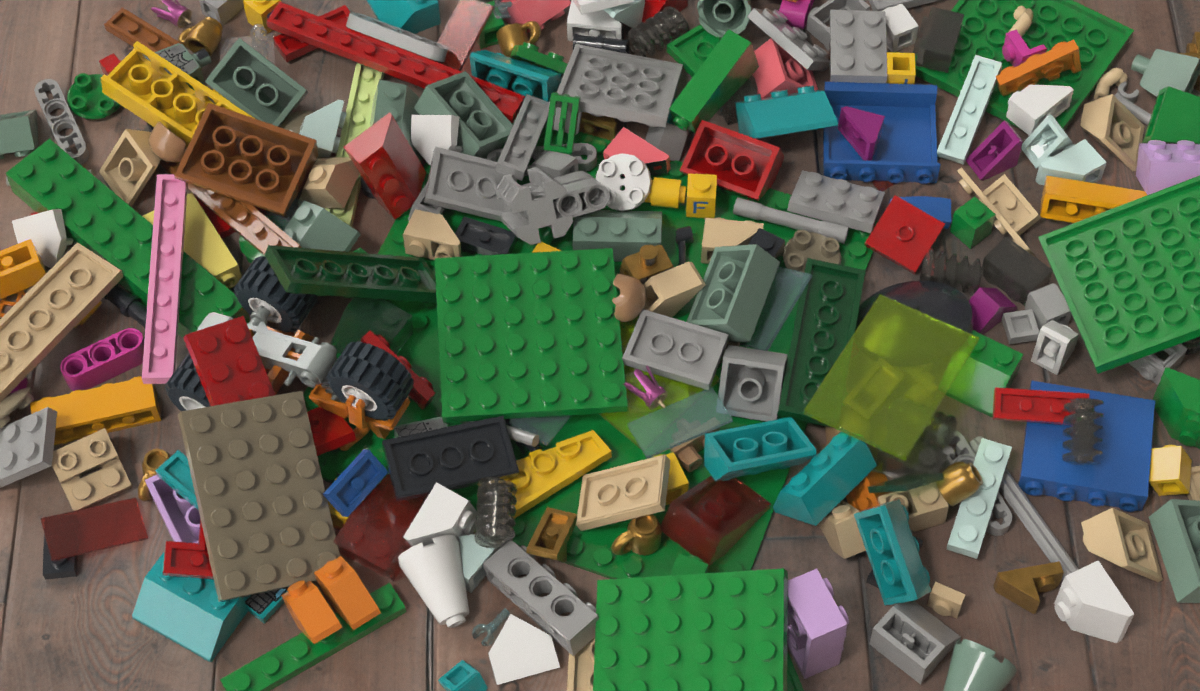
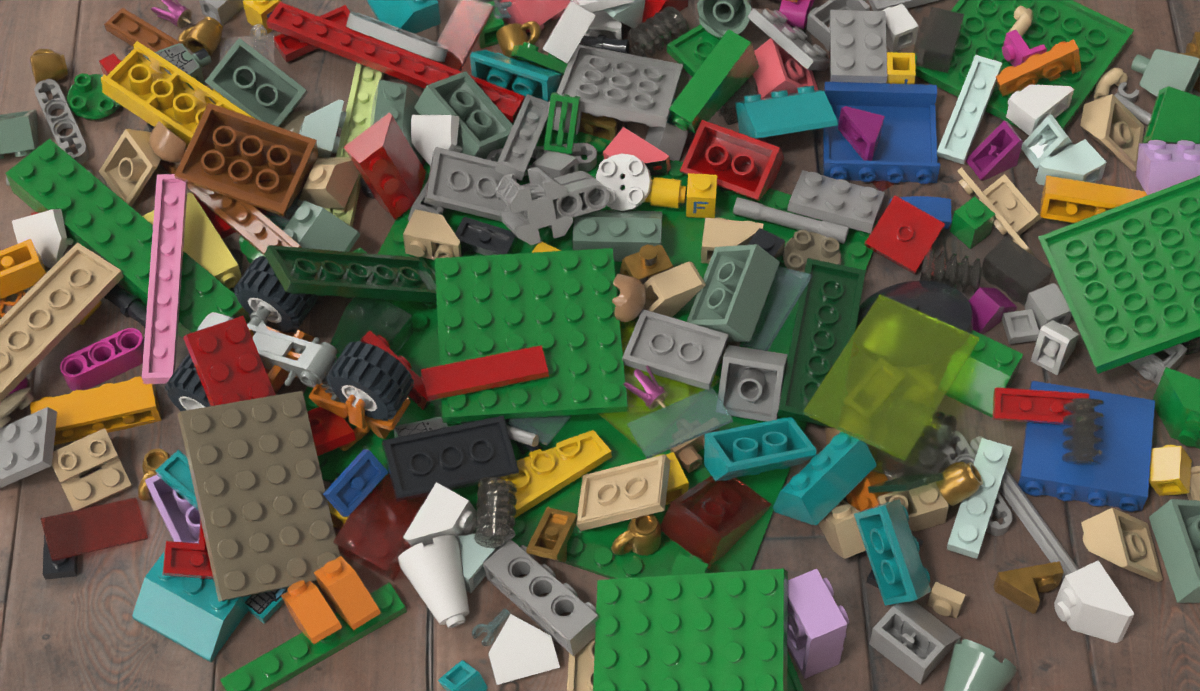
black hand [675,226,694,266] -> none
none -> pearl gold piece [30,49,68,85]
none -> red tile [421,345,549,401]
none -> white tile [543,0,596,63]

